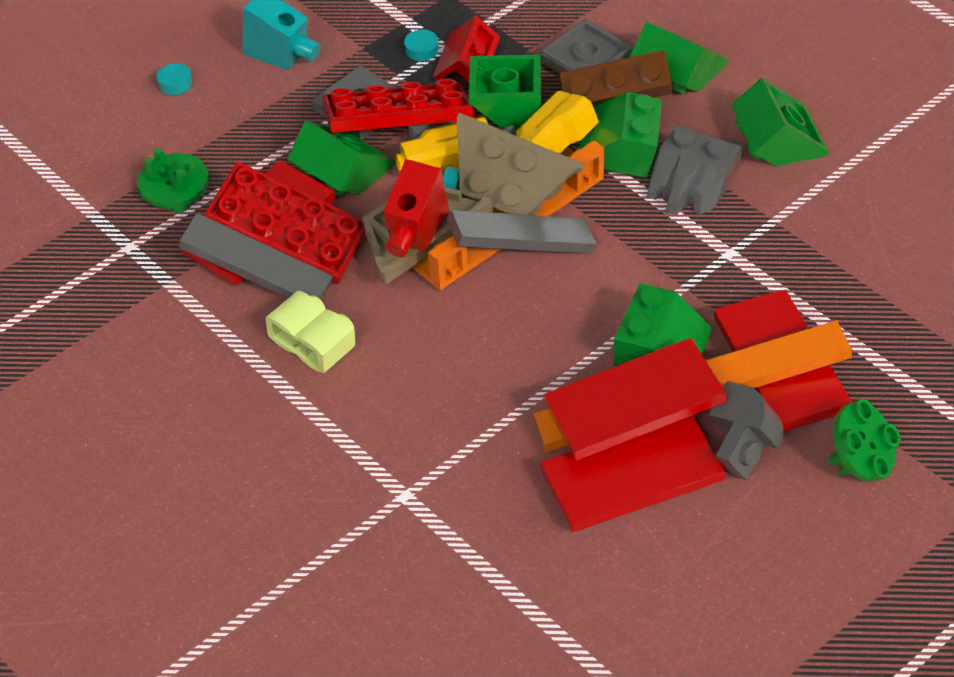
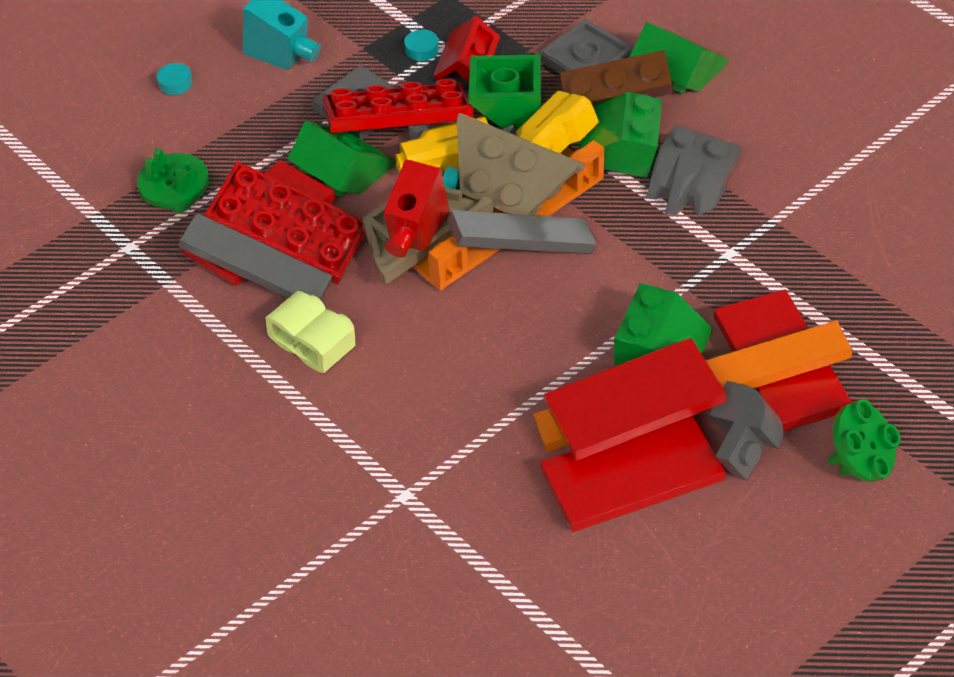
green slope [731,77,829,166] -> none

